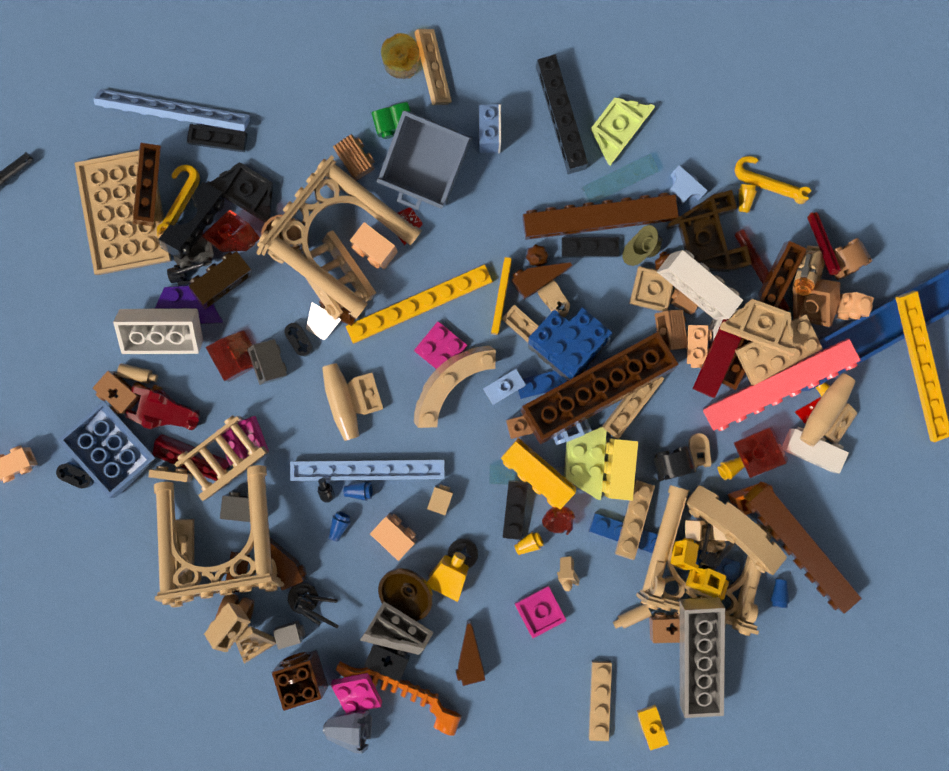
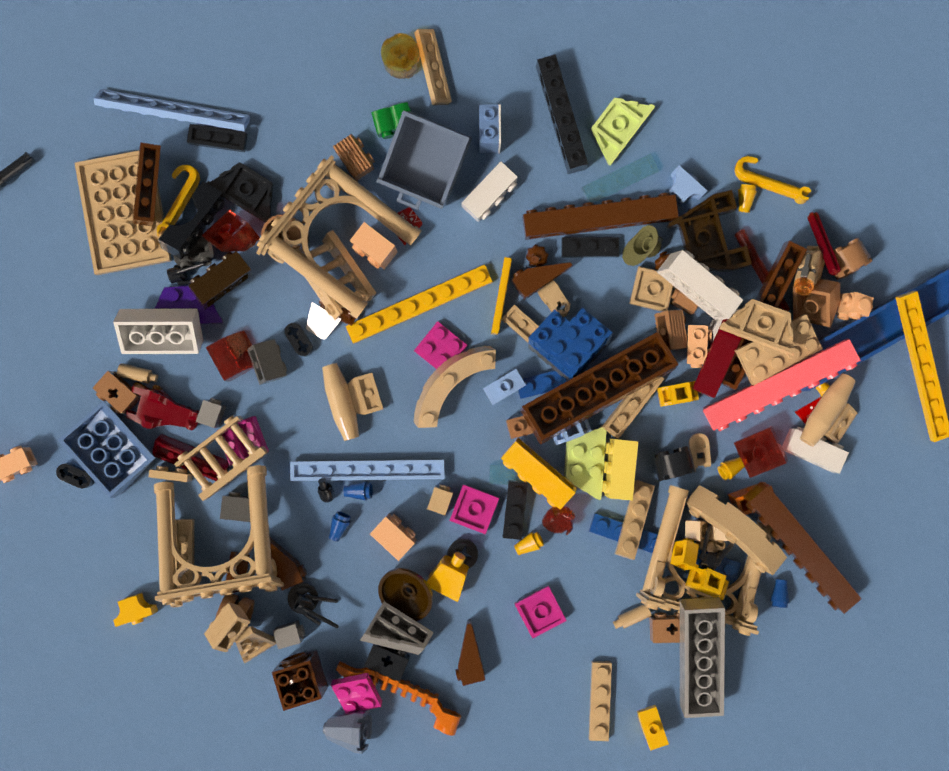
tan piece [557,556,580,592] -> none
none -> yellow brick [113,593,158,627]
none -> light grey brick [196,398,226,428]
none -> dark pink plate [449,484,499,534]
none -> white brick [462,162,518,222]
none -> yellow brick [657,381,699,407]

